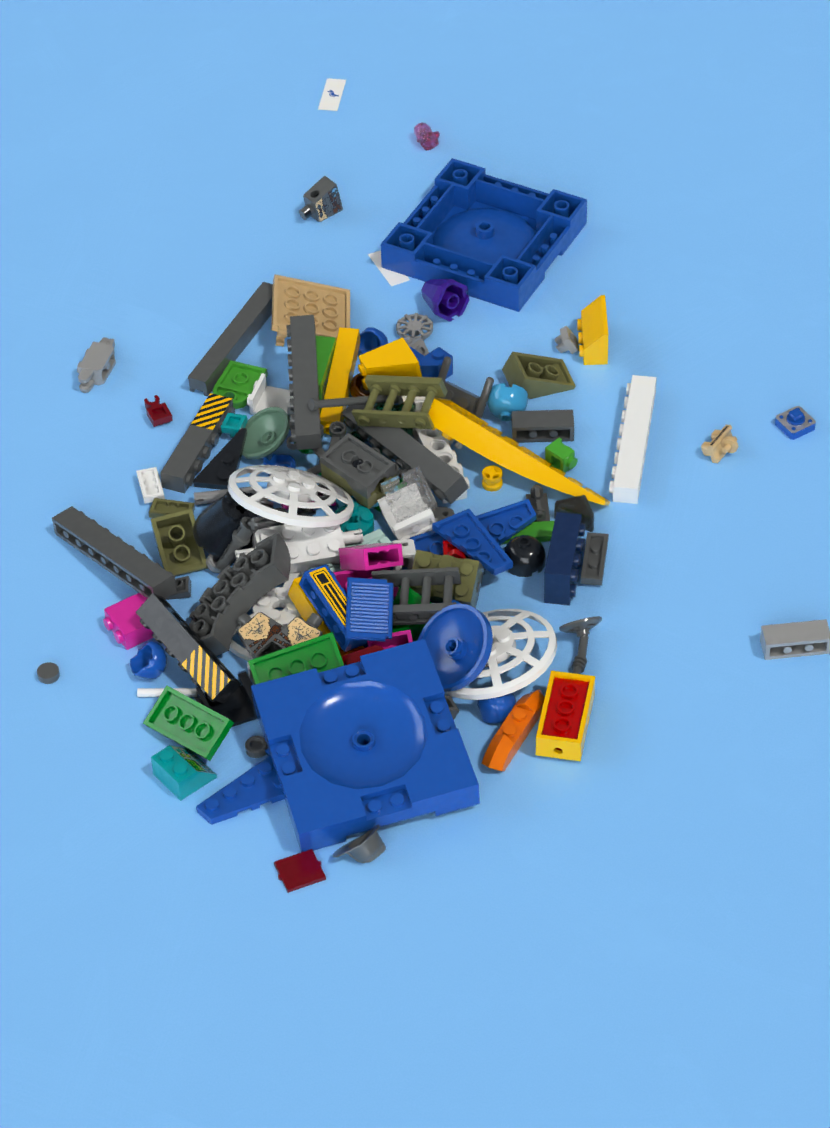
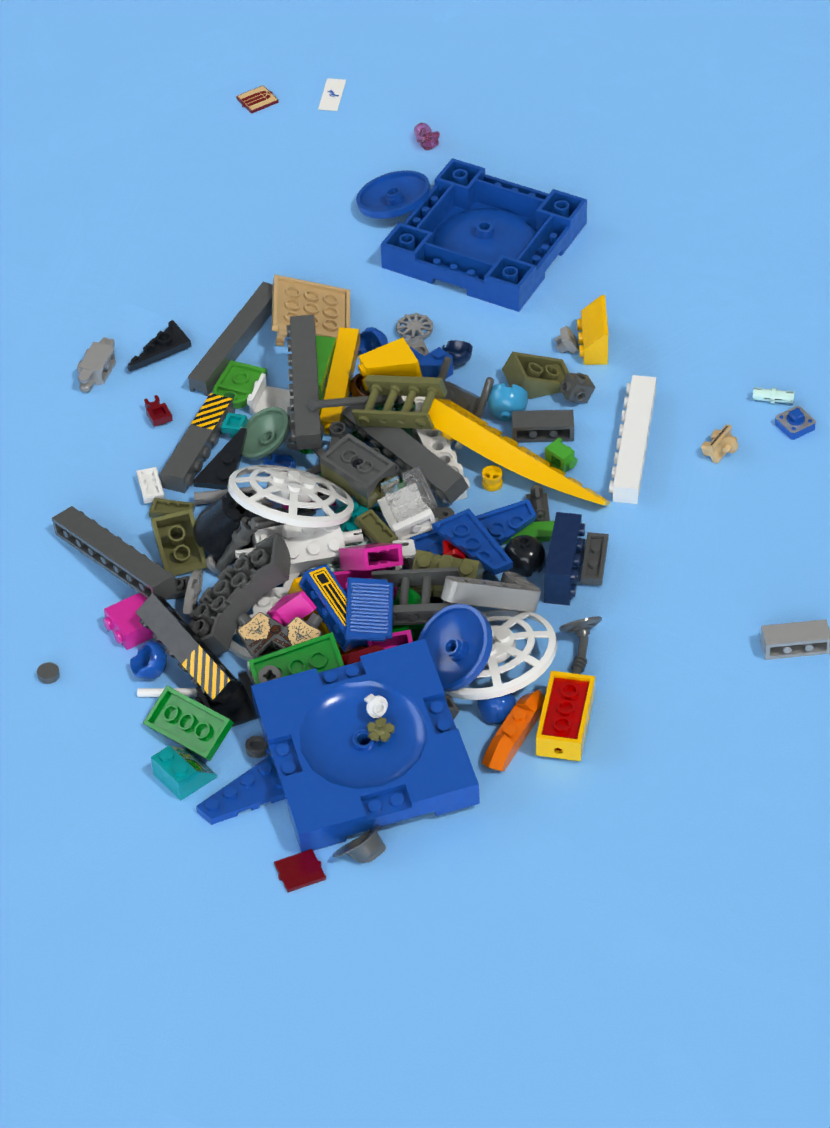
dark grey torso [299,176,343,222] -> none
white sticker [368,250,410,286] -> none
dark purple cone [421,279,469,322] -> none
clear smoke slope [554,495,594,532] -> none
none -> black wing [128,320,191,372]
none -> light grey tile [183,570,203,614]
none -> piece [236,85,279,114]
none -> dark grey wheel [258,665,282,683]
none -> dark pink slope [267,591,317,627]
none -> olive plate [354,509,398,543]
none -> blue dish [356,171,431,219]
none -> white plate [364,694,388,718]
none -> olive plant [367,717,395,742]
none -> light grey beam [441,571,541,612]
none -> dark blue hair [442,340,473,365]
none -> dark grey brick [559,373,596,403]
none -> light aqua pin [753,387,795,404]

